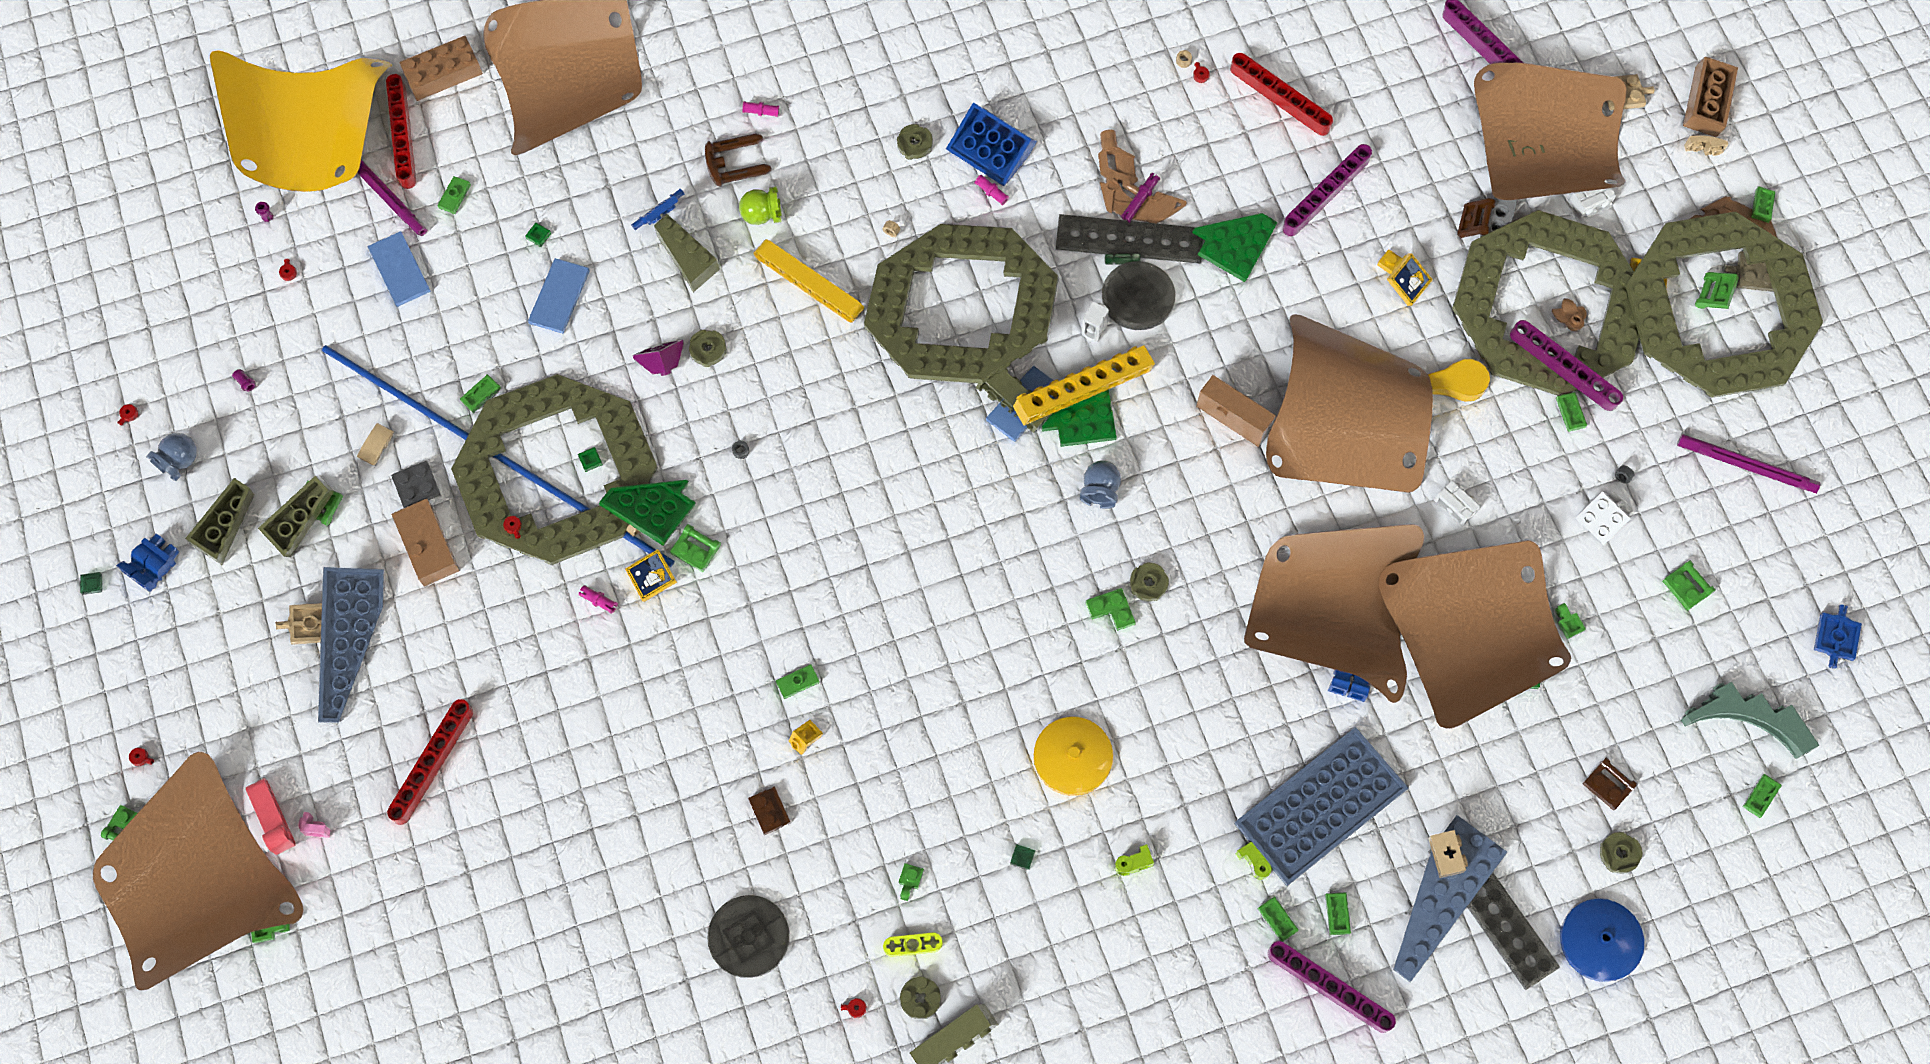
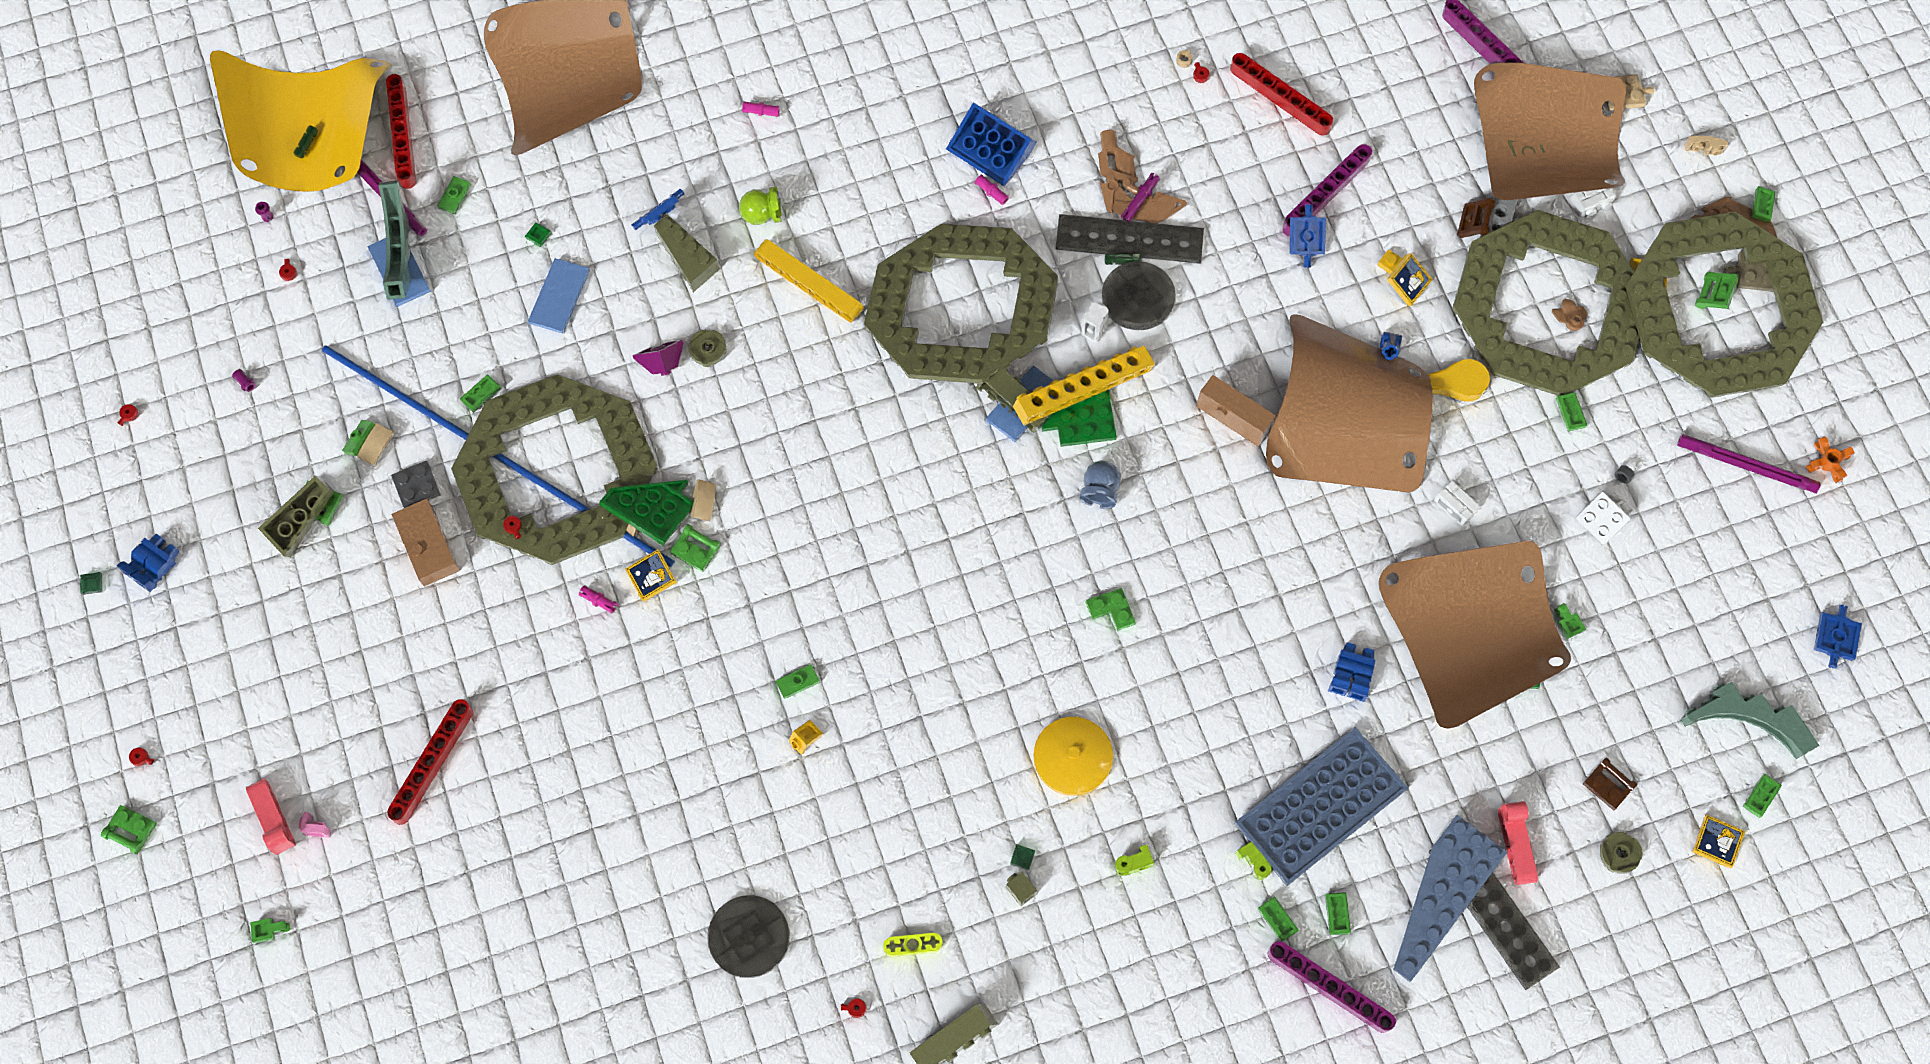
medium nougat piece [93,752,303,990] -> none
sand blue tile [145,432,197,481] -> none
olive wedge [185,478,255,565] -> none
tan plate [275,603,322,645] -> none
sand blue wing [318,567,384,723] -> none
medium nougat brick [399,36,483,101] -> none
green tile [578,447,603,472] -> none
reddish brown piece [705,134,772,187] -> none
dark grey axle [732,440,750,459] -> none
reddish brown plate [748,786,791,836] -> none
tan axle [882,220,901,237] -> none
olive plate [897,124,933,160] -> none
bright green plate [898,863,924,901] -> none
olive plate [900,976,941,1019] -> none
olive plate [1130,562,1169,601] -> none
green wing [1192,213,1278,282] -> none
medium nougat piece [1244,524,1424,703] -> none
tan brick [1428,830,1468,878] -> none
magenta beam [1510,320,1623,411] -> none
blue dish [1560,899,1645,982] -> none
bright green plate [1662,560,1716,611] -> none
medium nougat brick [1683,56,1738,137] -> none
none -> dark green axle [294,125,318,159]
none -> bright green plate [342,420,376,456]
none -> sand green arch [378,181,412,300]
none -> tan slope [690,479,716,522]
none -> olive brick [1006,872,1037,907]
none -> blue plate [1289,204,1326,267]
none -> blue piece [1380,331,1402,360]
none -> coral beam [1498,801,1538,885]
none -> tile [1692,815,1745,869]
none -> orange pin [1806,436,1855,483]

